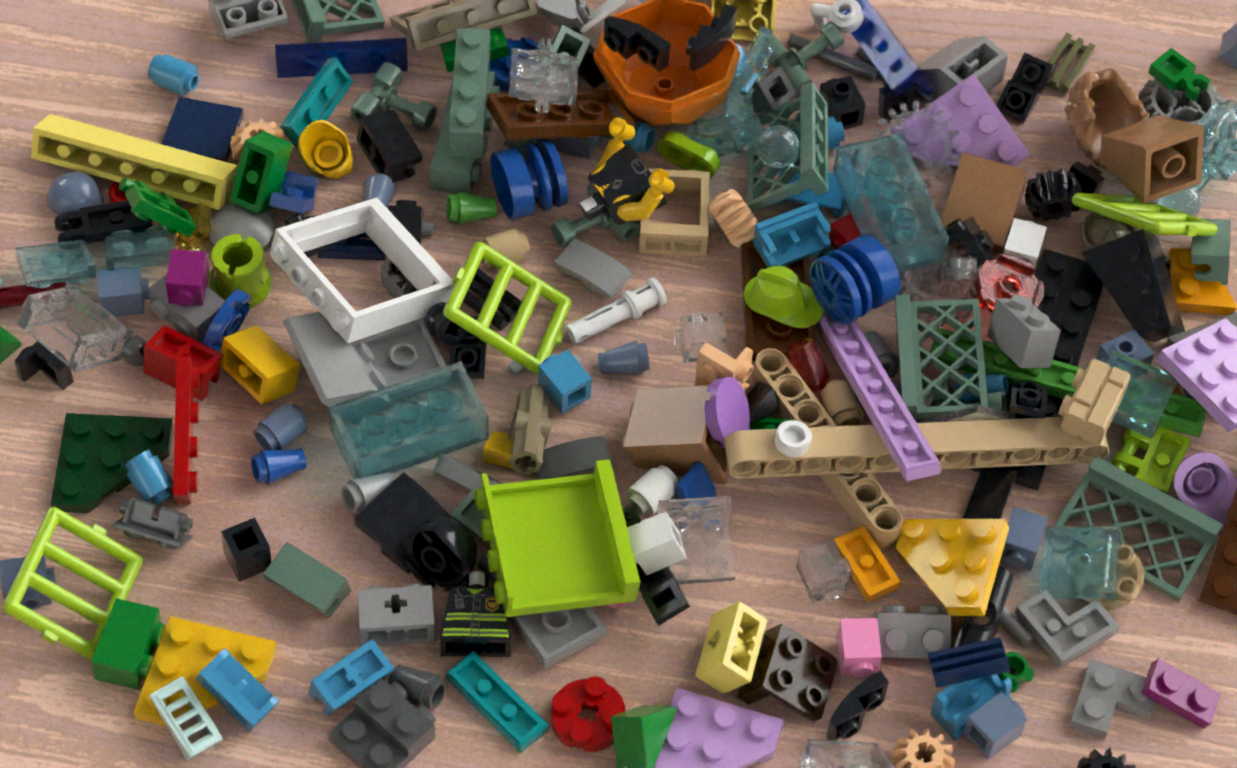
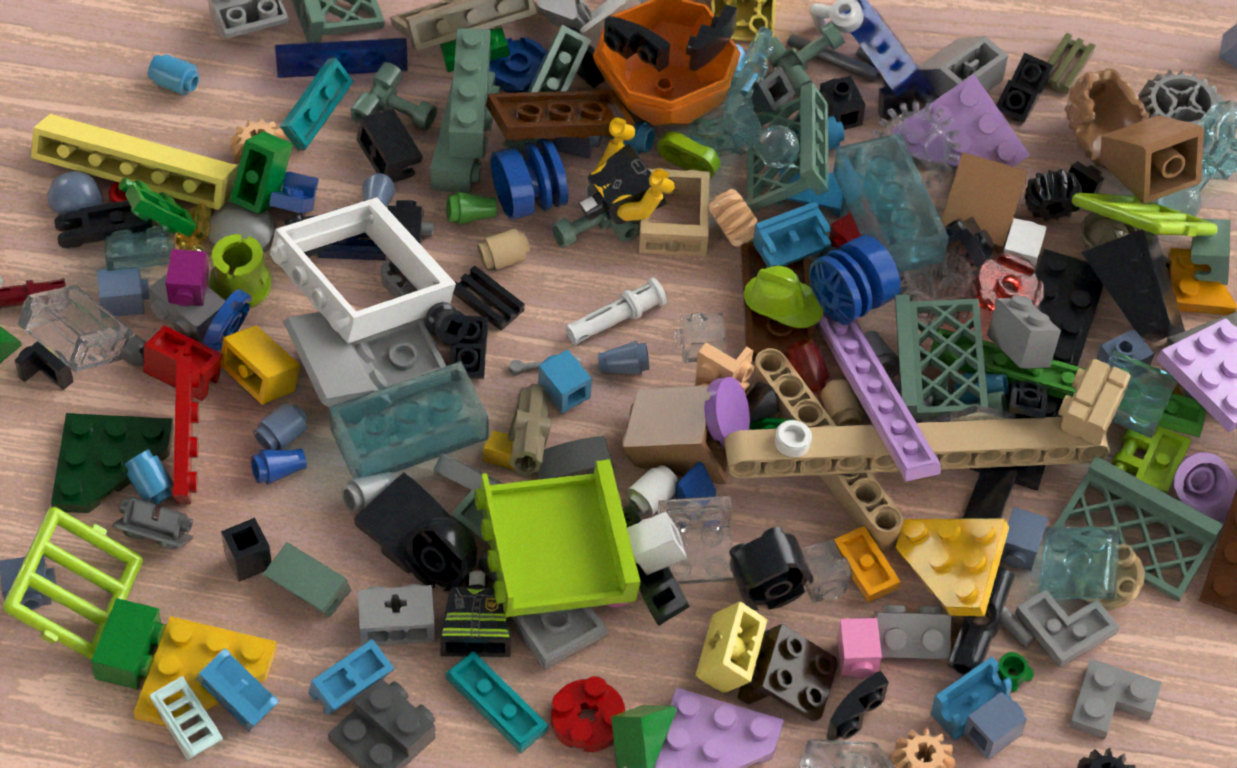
clear light blue plate [15,240,96,288] -> none
dark blue tile [162,97,244,162] -> none
yellow hair [298,120,353,180] -> none
dark grey cone [389,664,447,709] -> none
lime bar [443,241,572,374] -> none
clear plate [508,38,578,113] -> none
light grey slope [554,238,632,299] -> none
dark blue tile [928,637,1010,688] -> none
clear plate [946,257,980,279] -> none
plate [1141,658,1221,729] -> none
green plate [1148,48,1211,101] -> none
none -> black brick [729,527,813,610]

